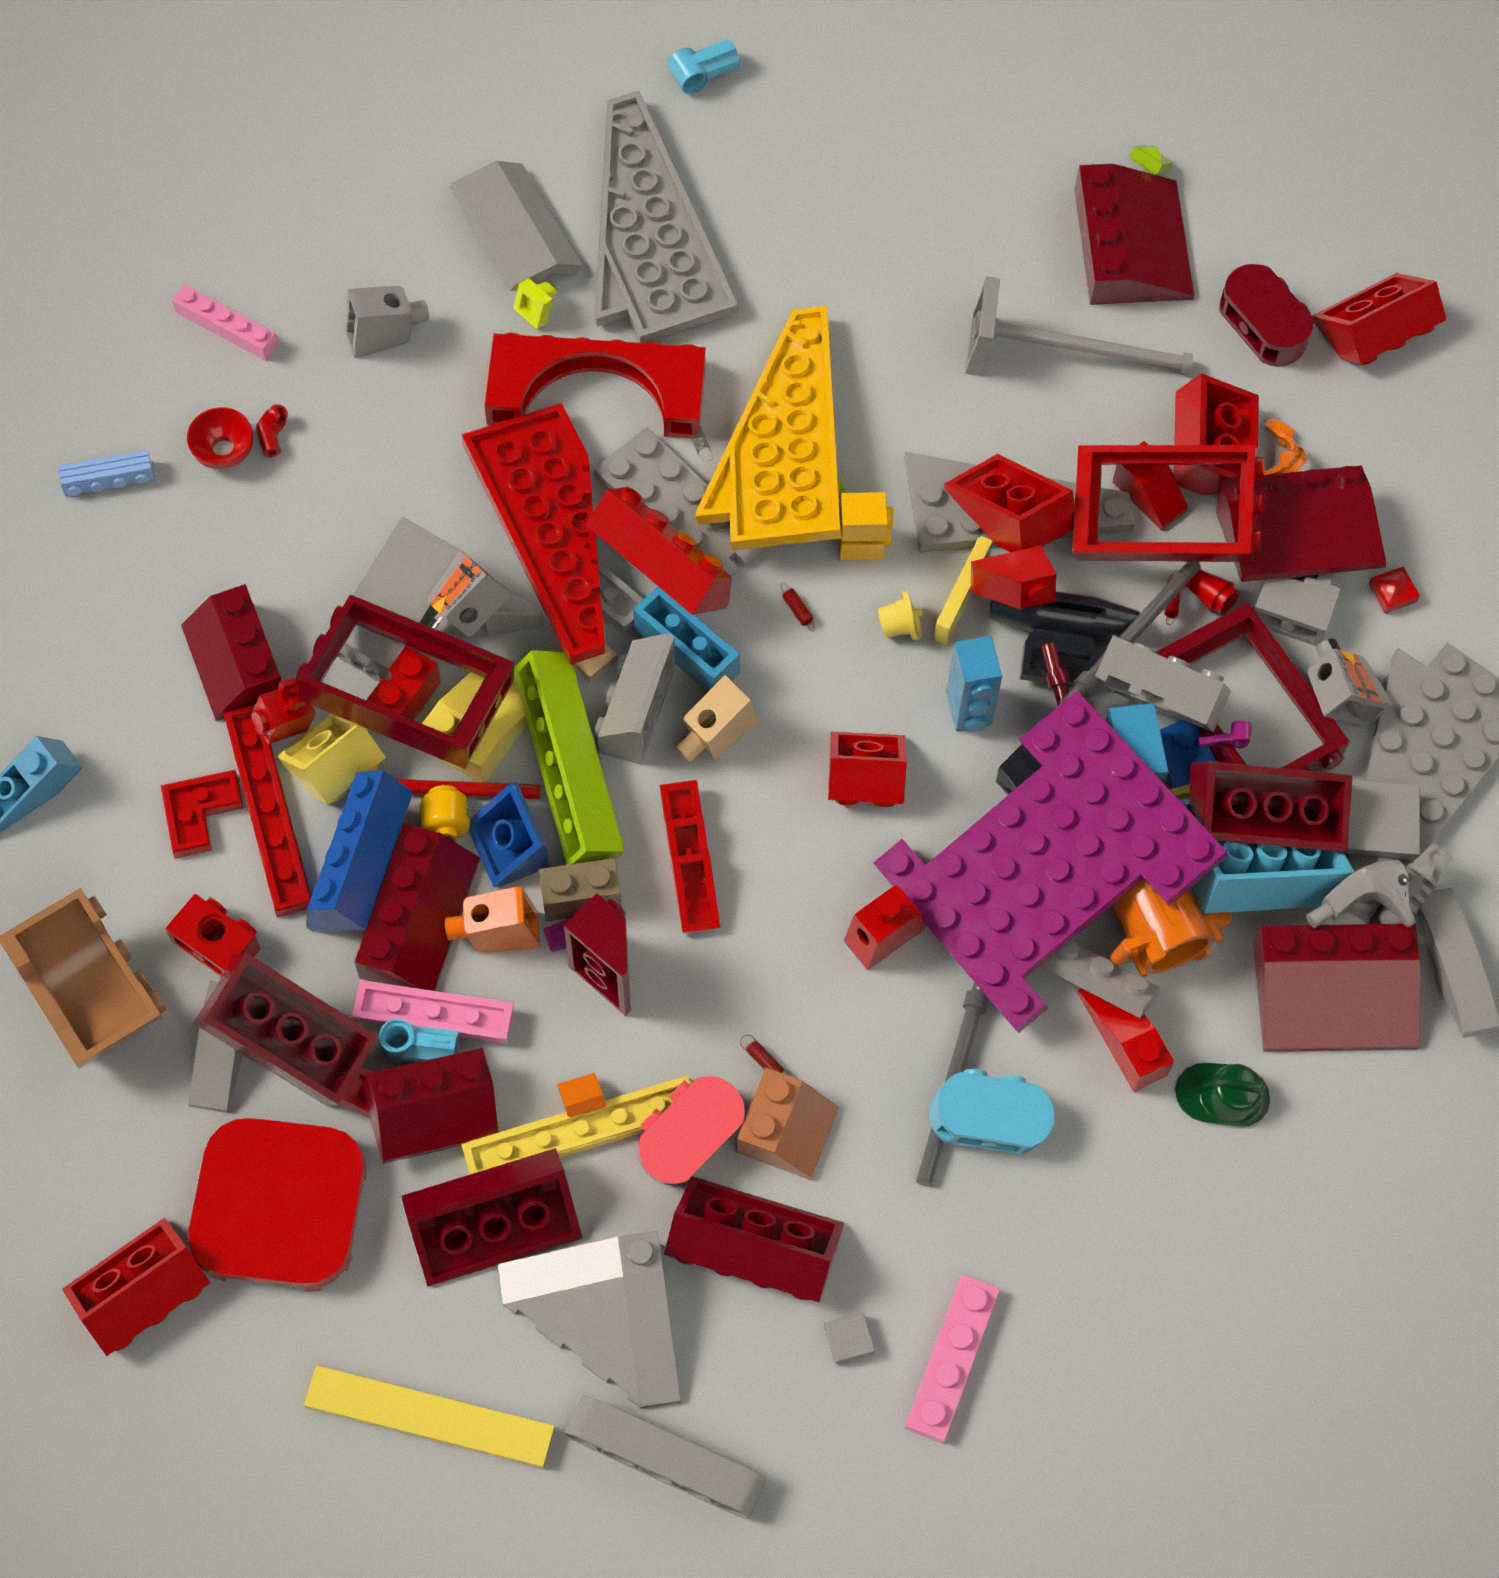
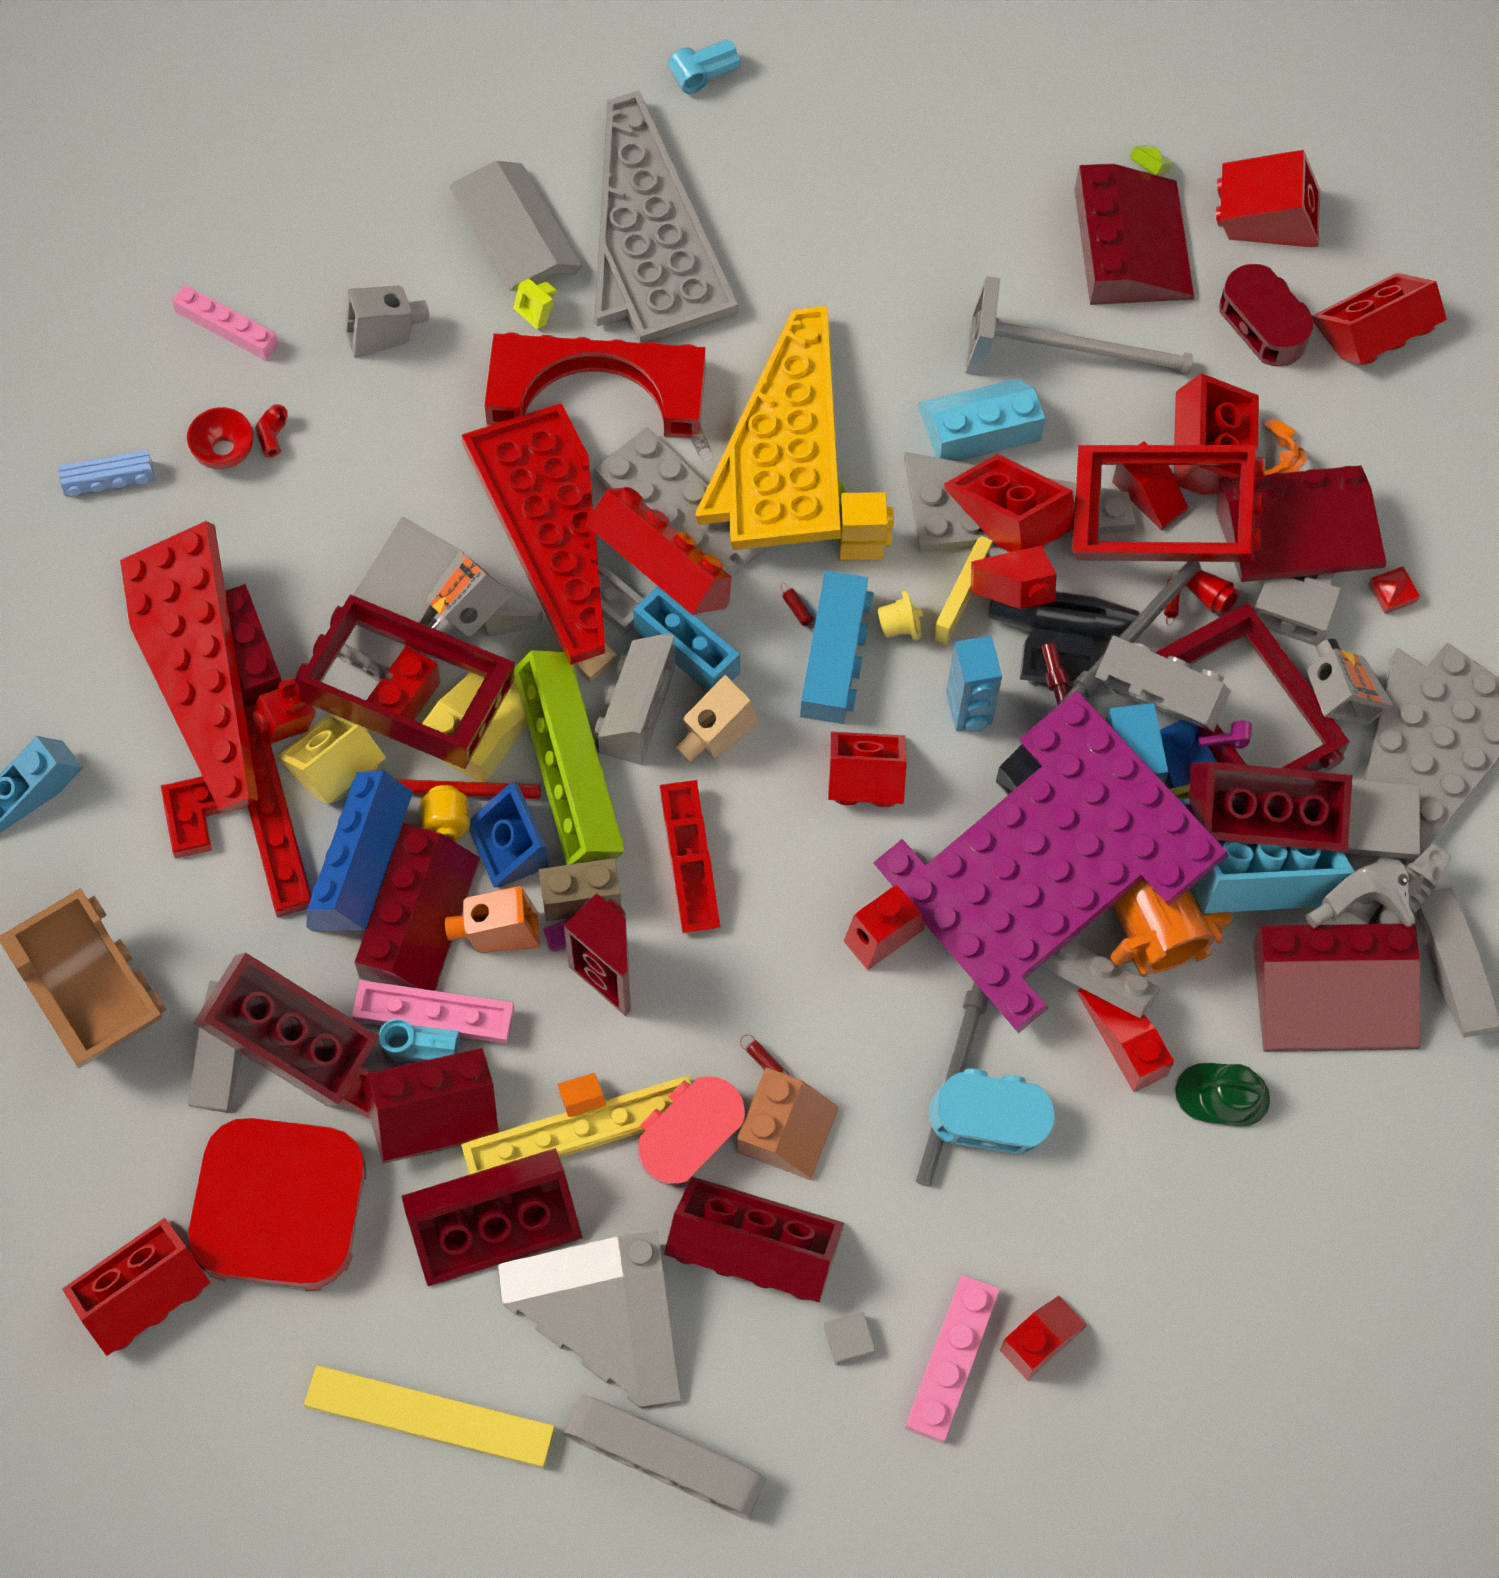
red brick [165,893,261,977] -> none
none -> red wing [120,521,259,813]
none -> dark azure brick [800,570,874,724]
none -> medium azure slope [918,378,1045,461]
none -> red slope [1000,1295,1087,1381]
none -> red slope [1216,149,1320,247]

